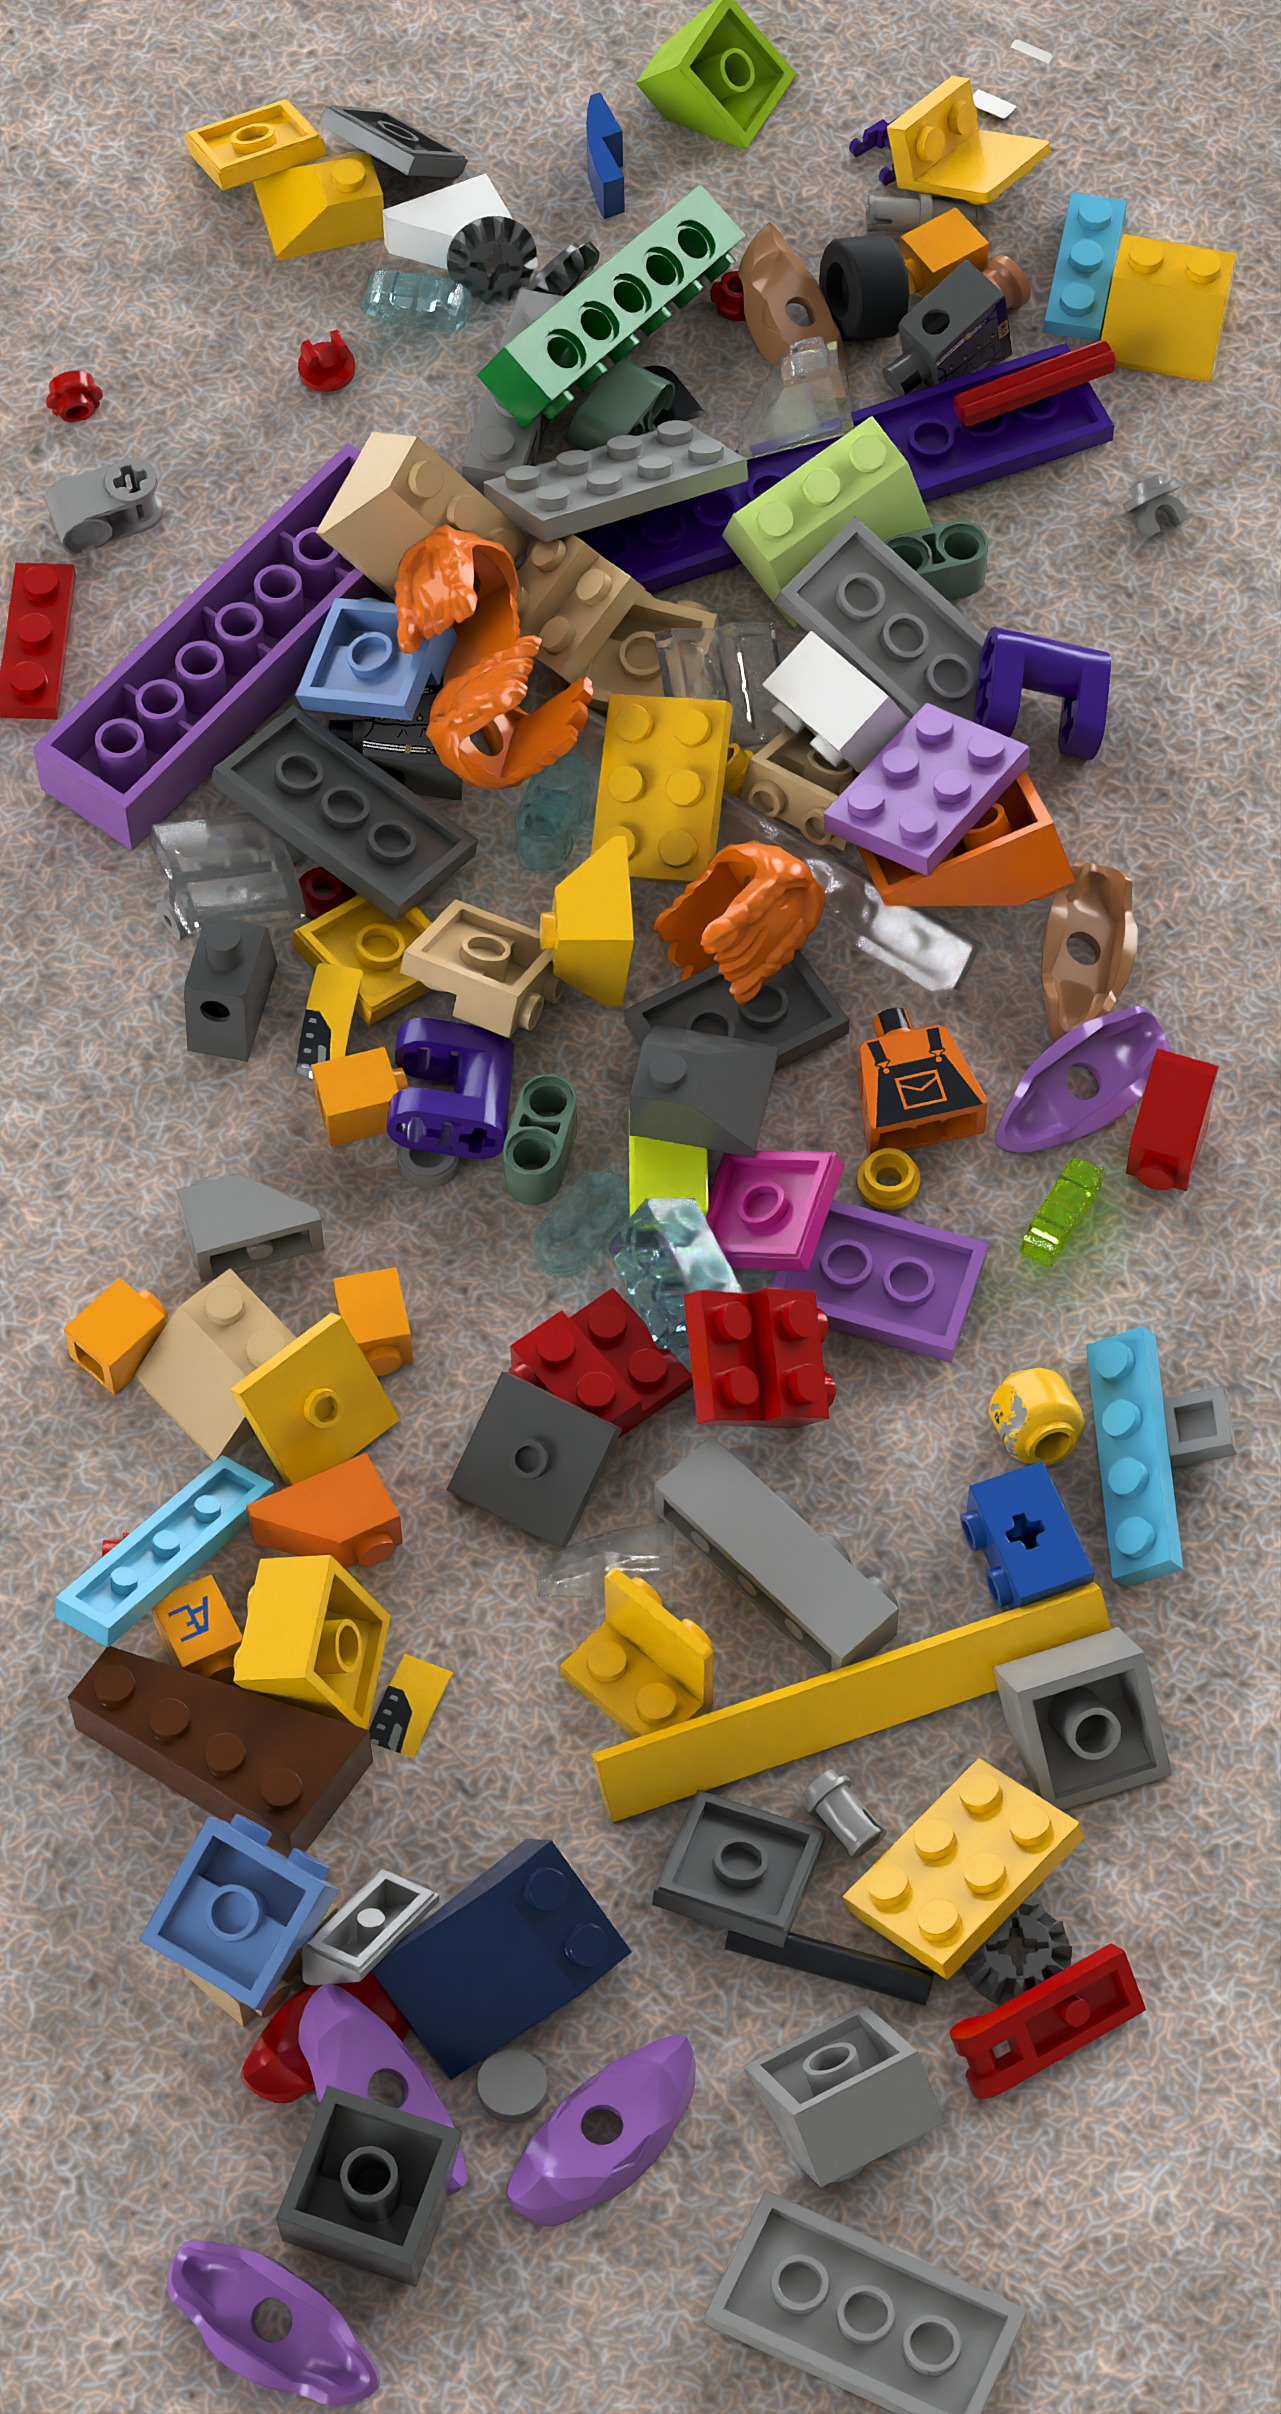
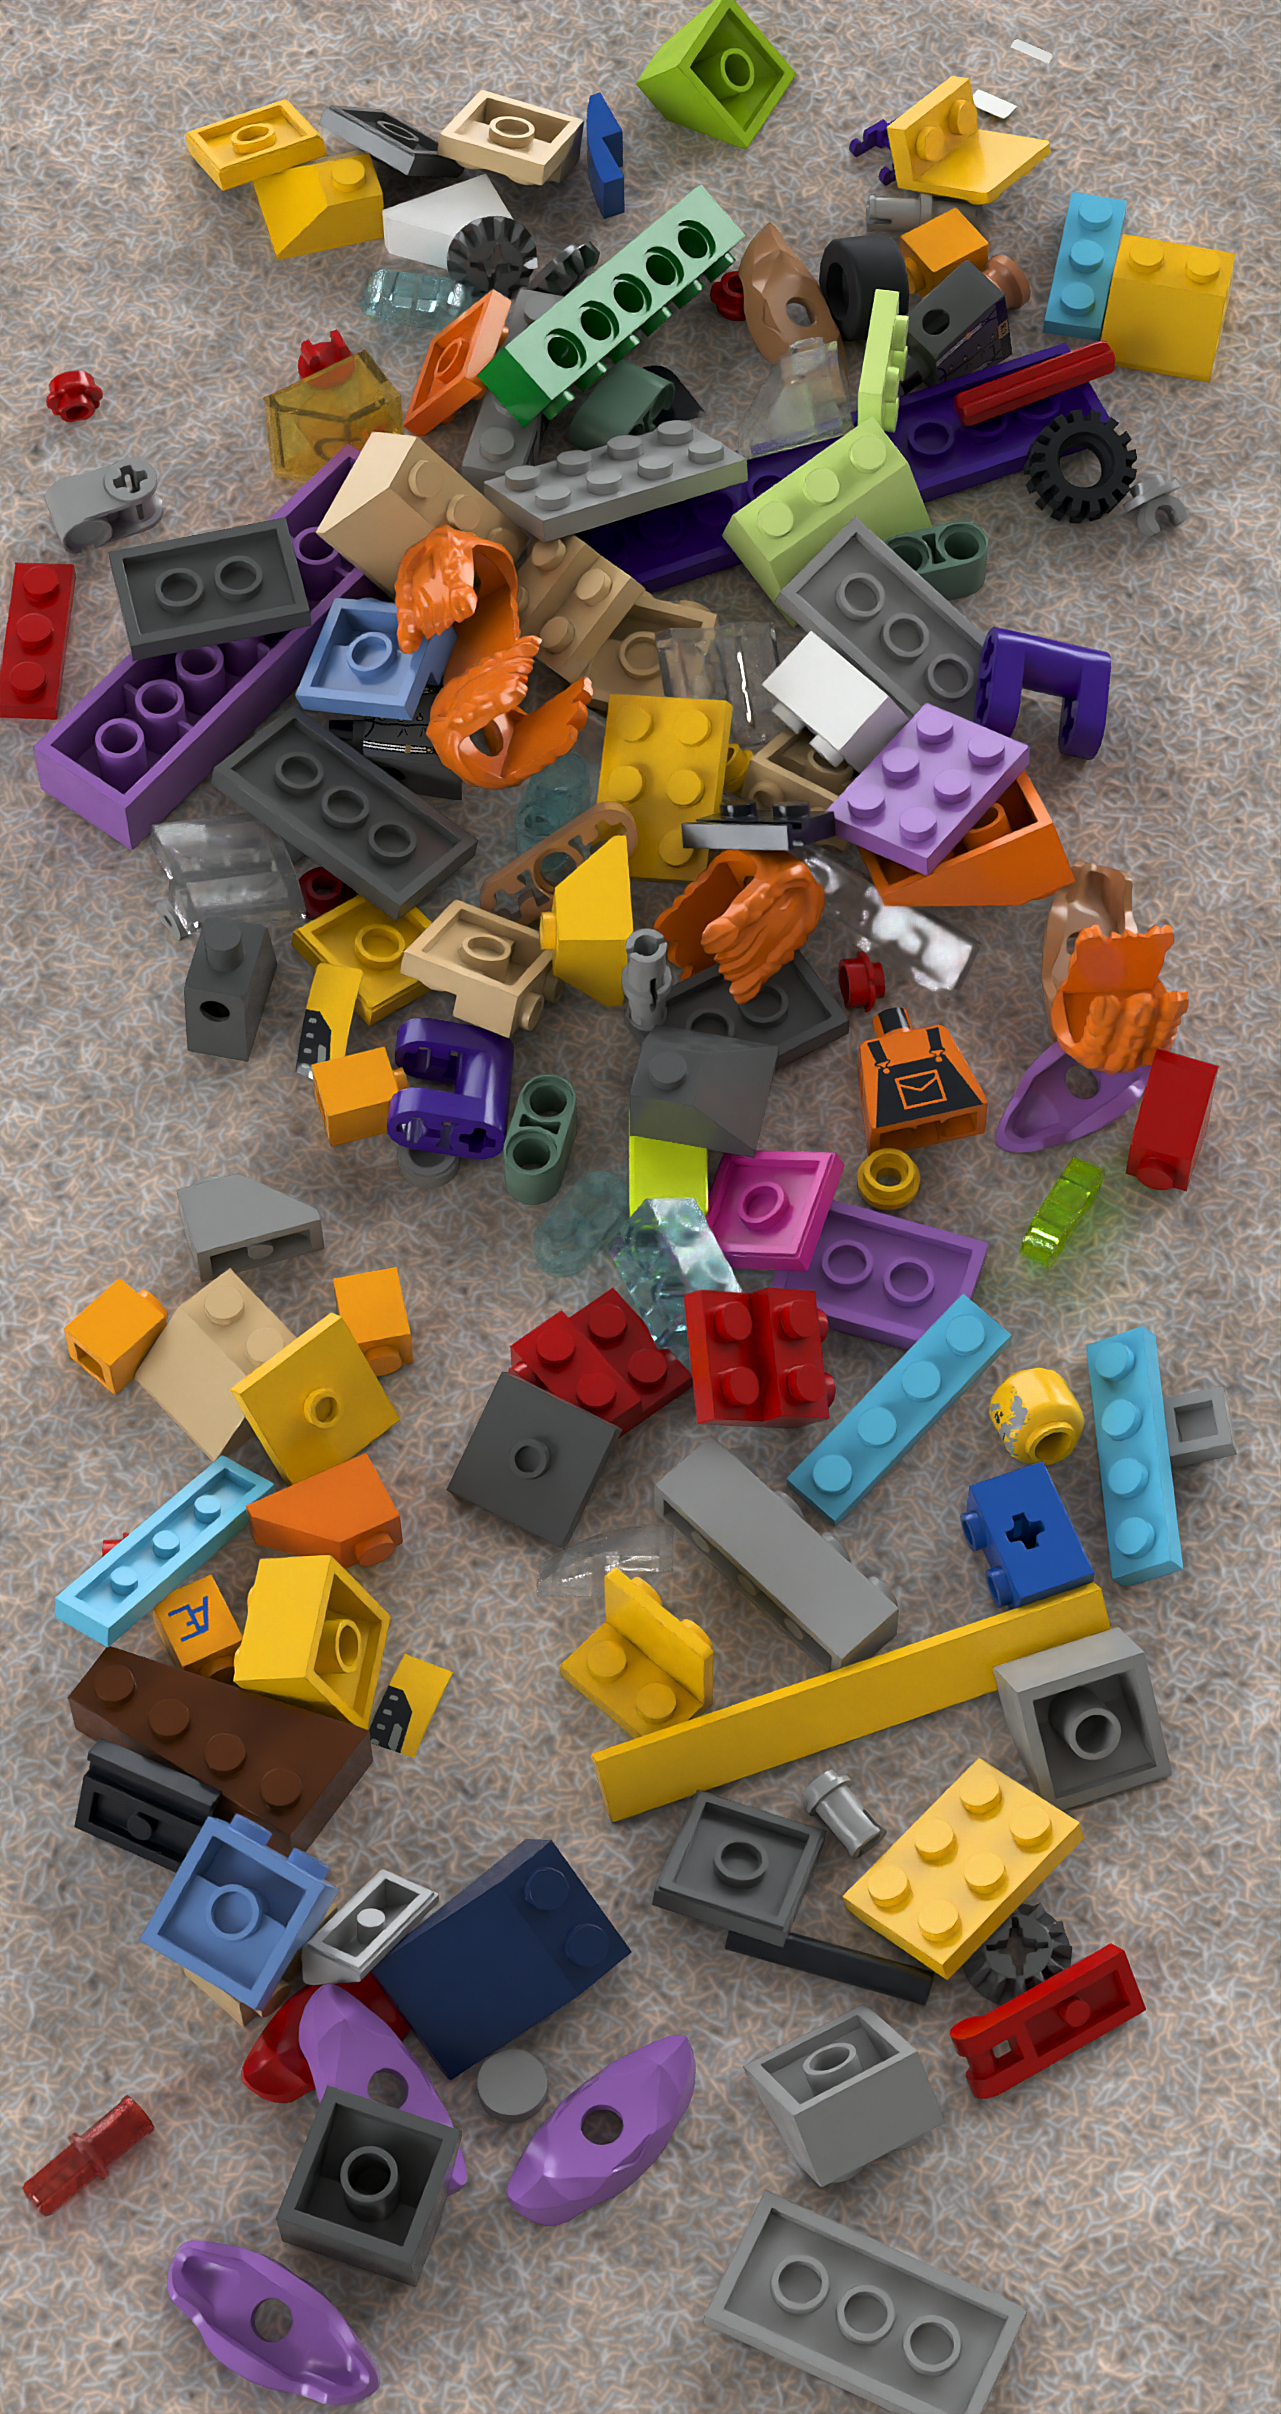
none -> clear red axle [22,2095,155,2217]
none -> black plate [74,1738,223,1873]
none -> dark grey plate [108,517,312,661]
none -> clear yellow slope [263,349,404,483]
none -> orange plate [403,289,512,436]
none -> tan plate [437,90,584,186]
none -> medium nougat beam [479,801,637,926]
none -> light grey pin [621,928,672,1031]
none -> black plate [681,800,836,851]
none -> medium azure plate [786,1294,1012,1527]
none -> red plate [838,951,885,1012]
none -> yellowish green plate [858,289,909,432]
none -> black tyre [1024,409,1137,523]
none -> orange piece [1051,924,1189,1075]

